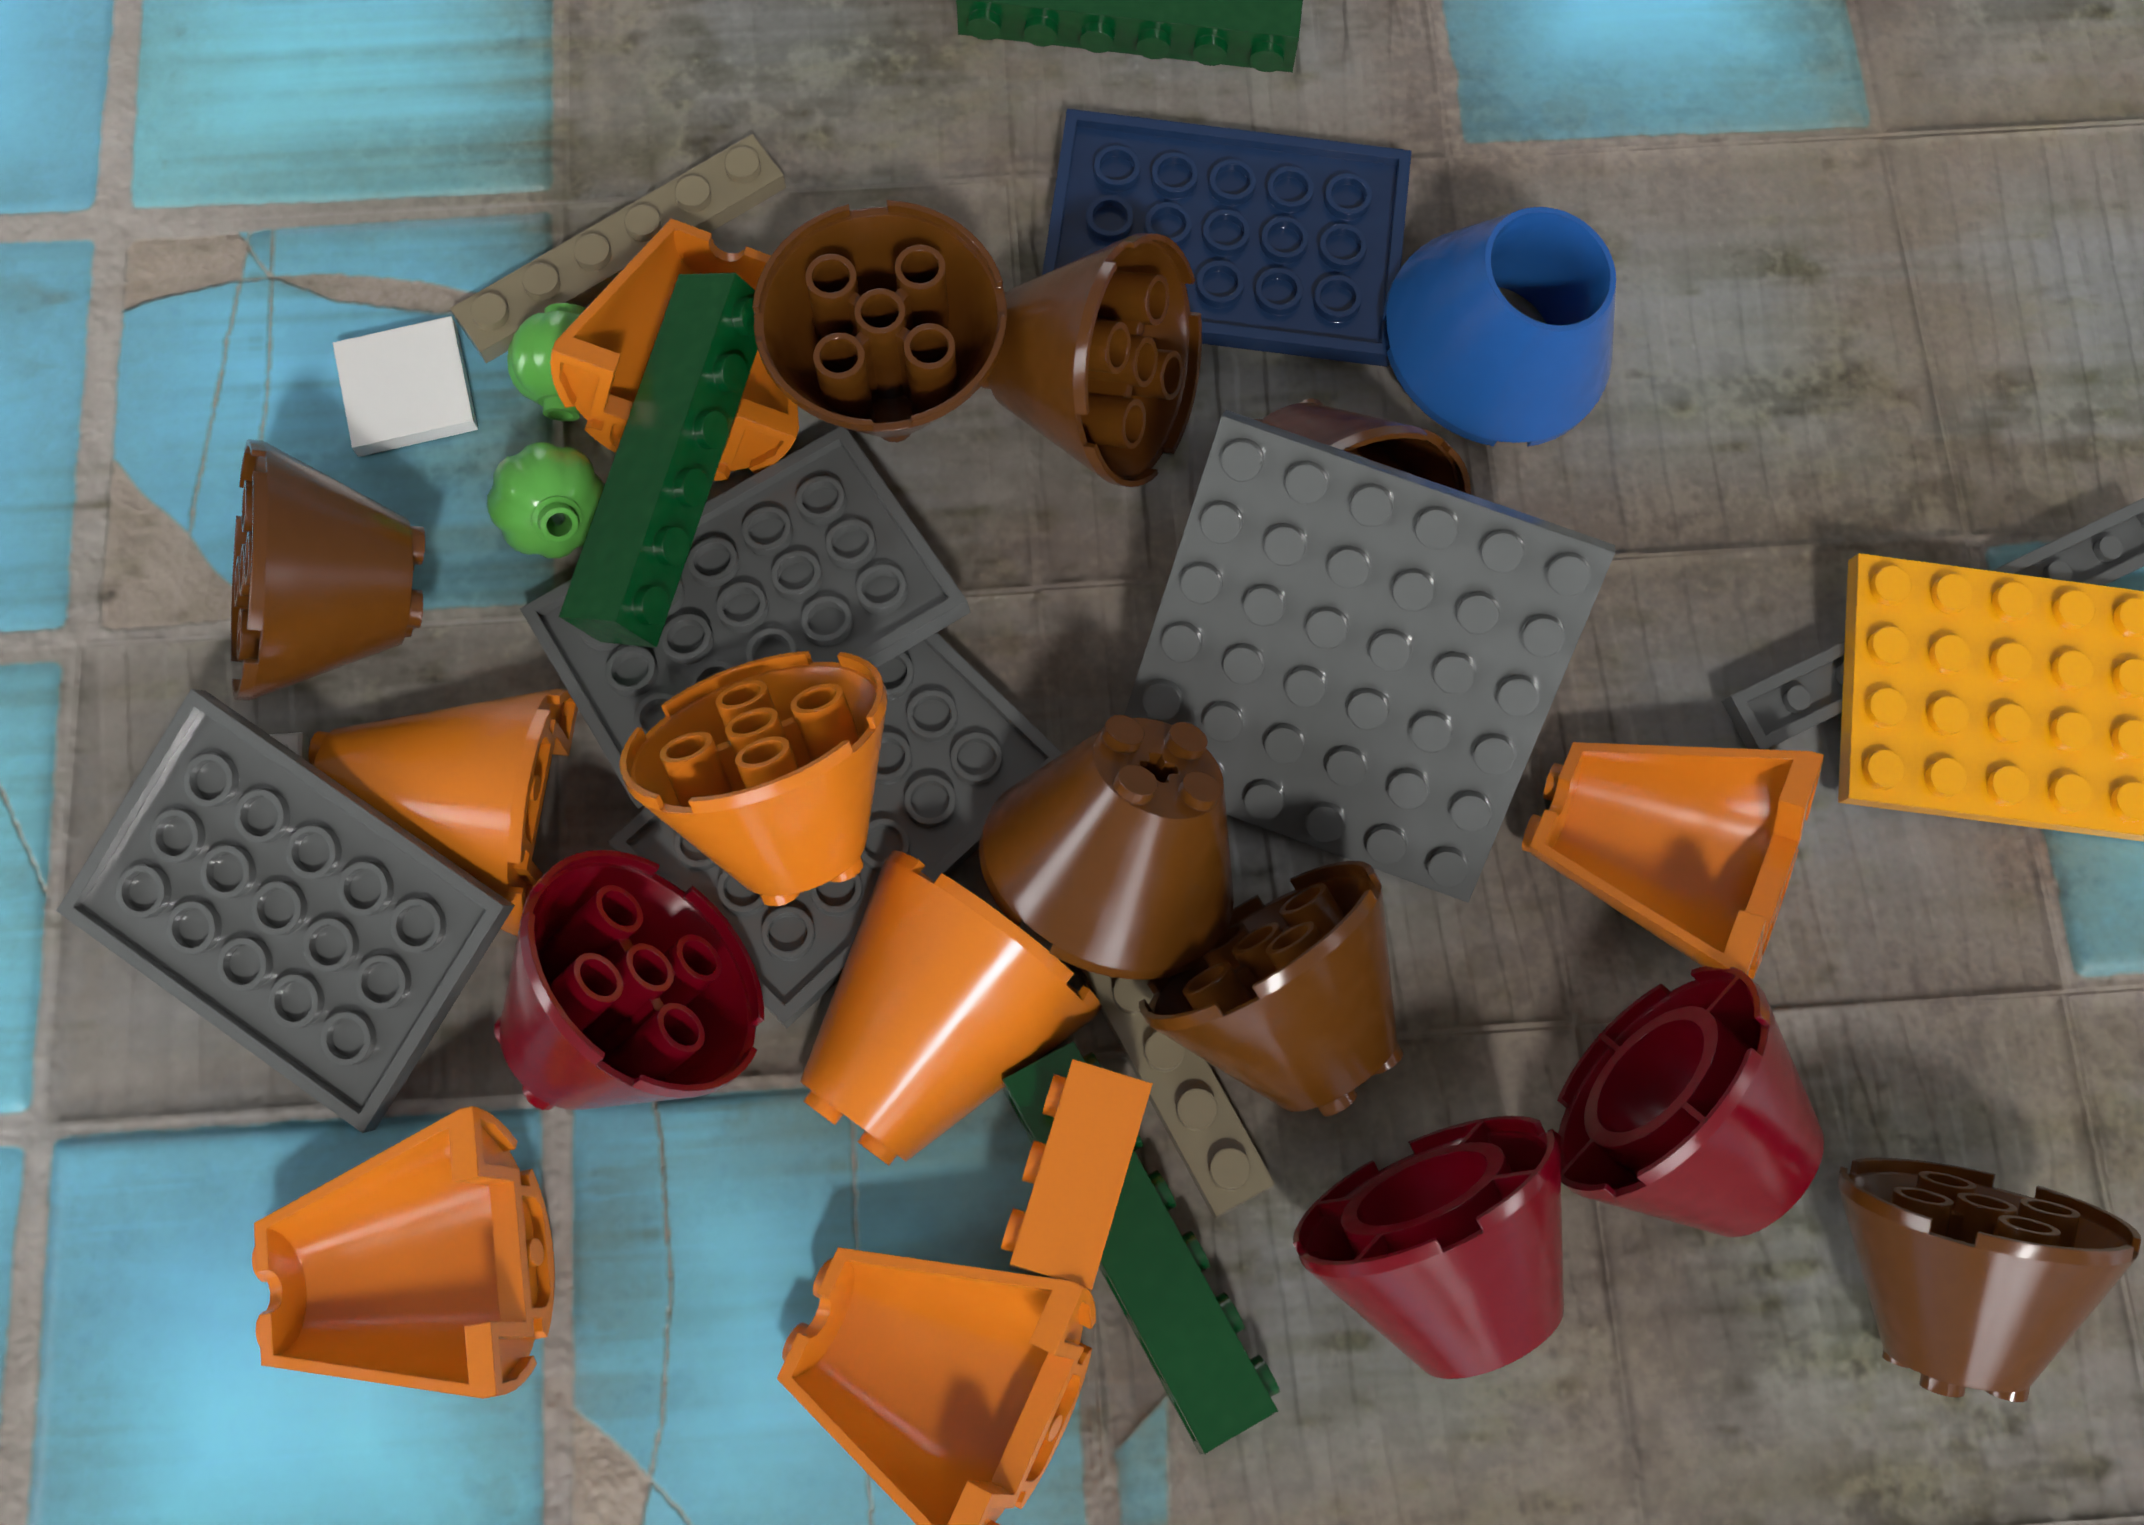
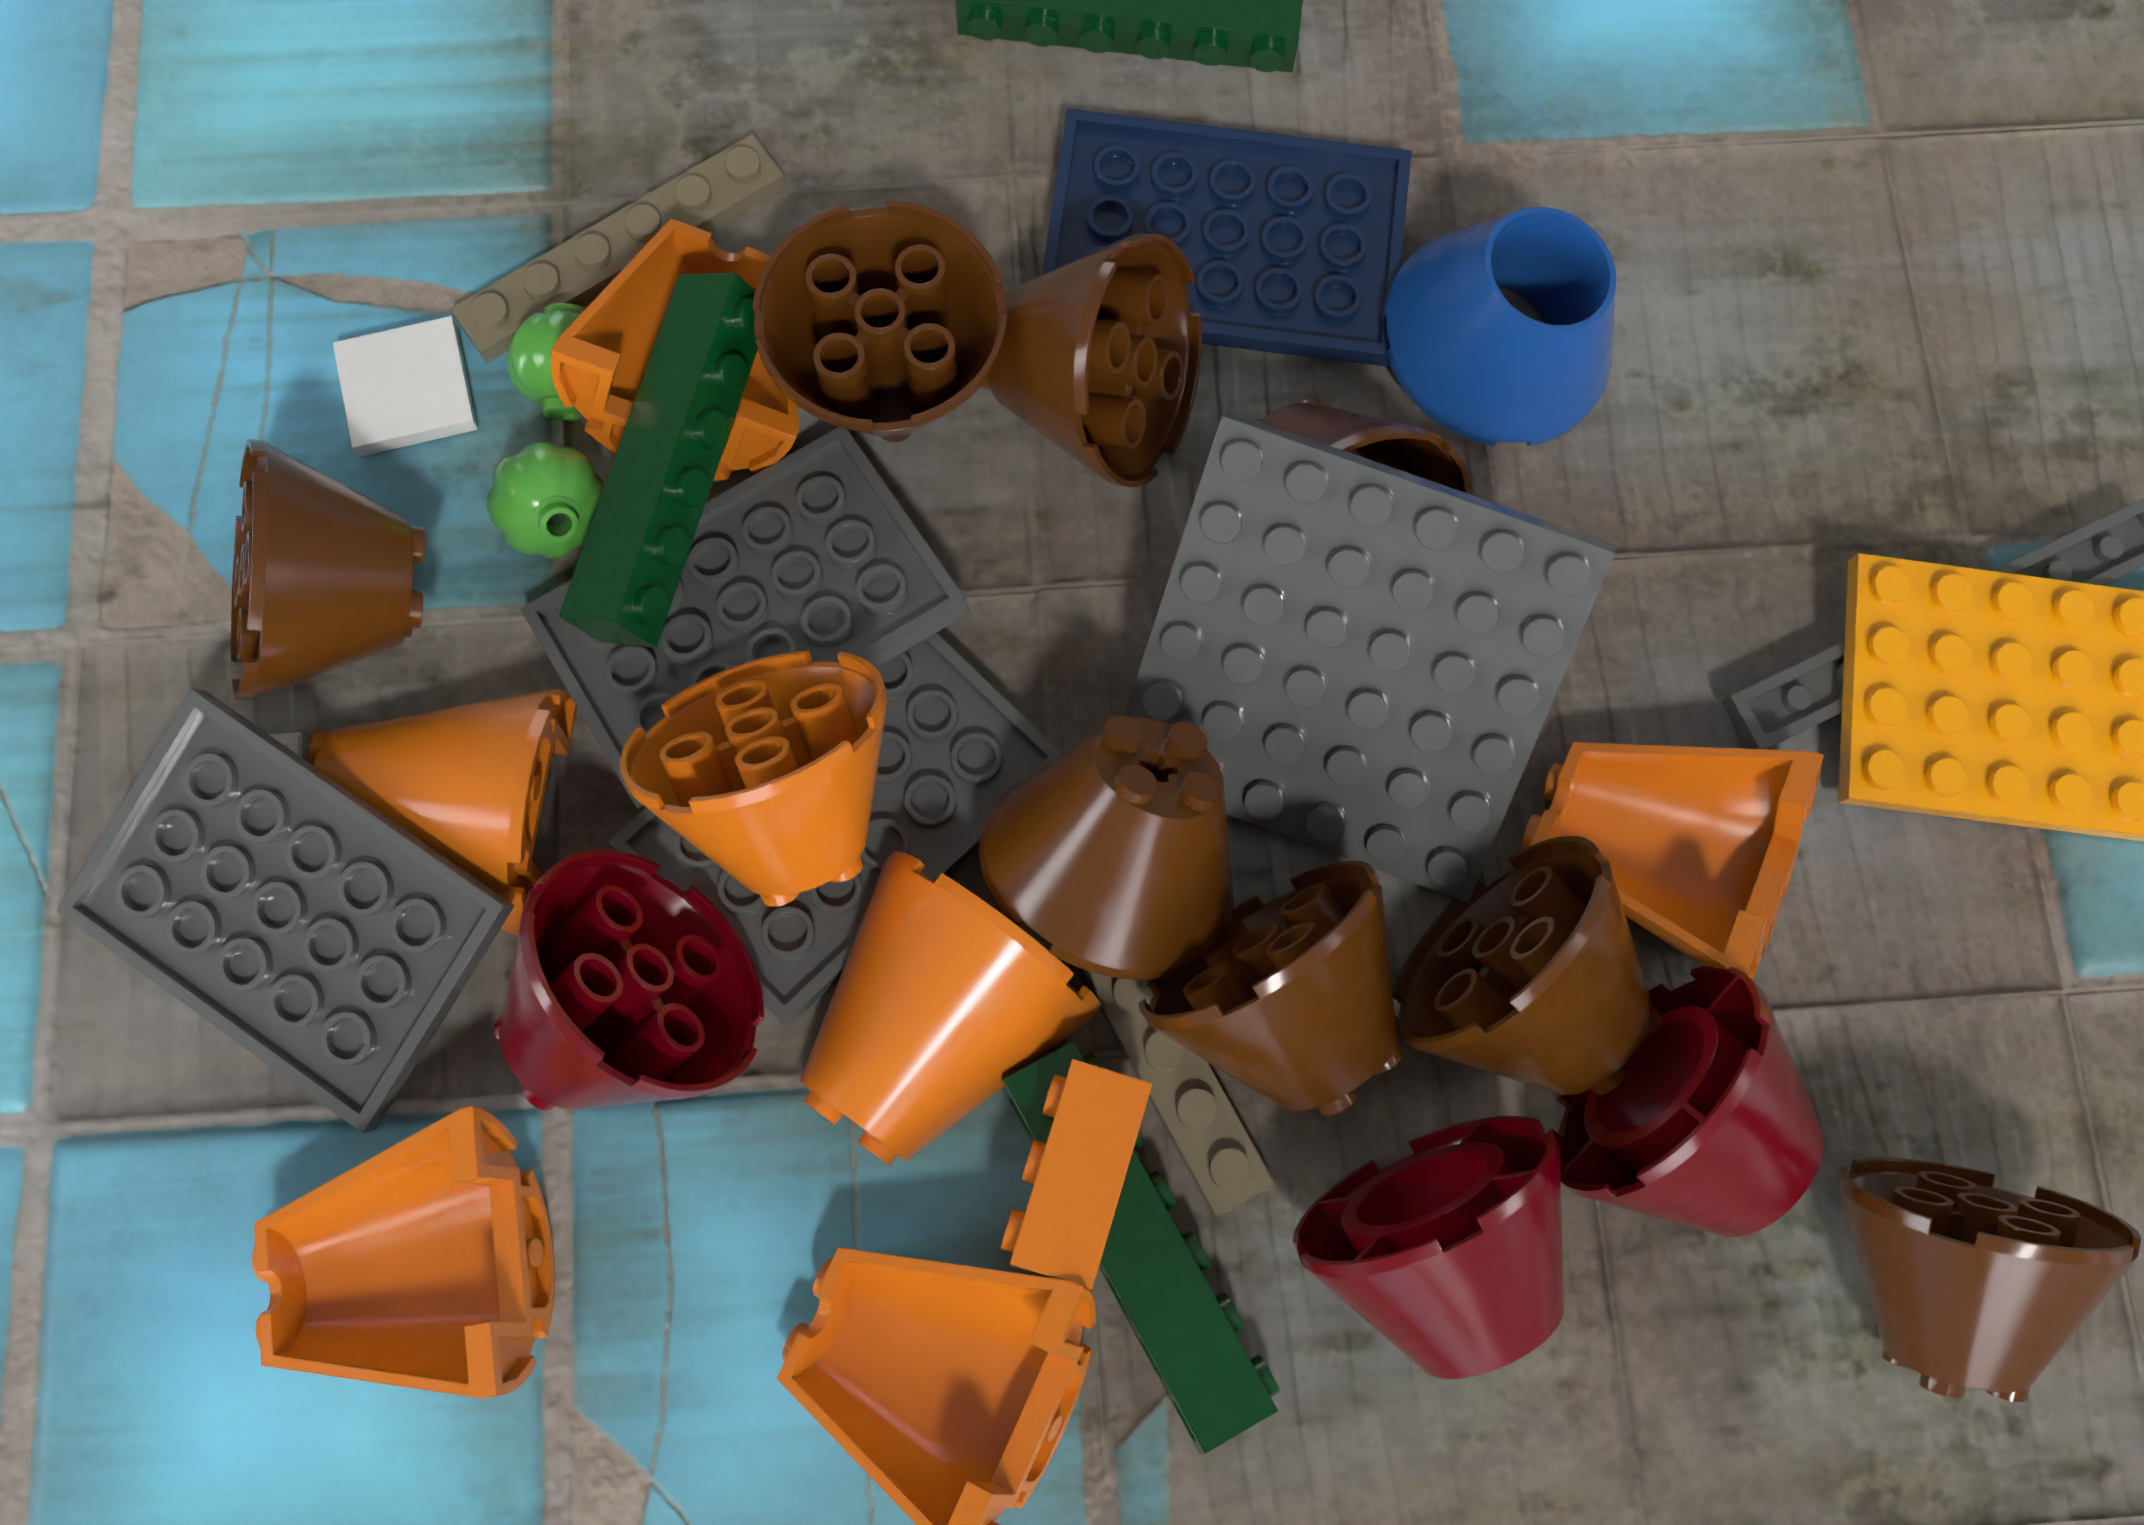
none -> reddish brown cone [1393,836,1662,1096]

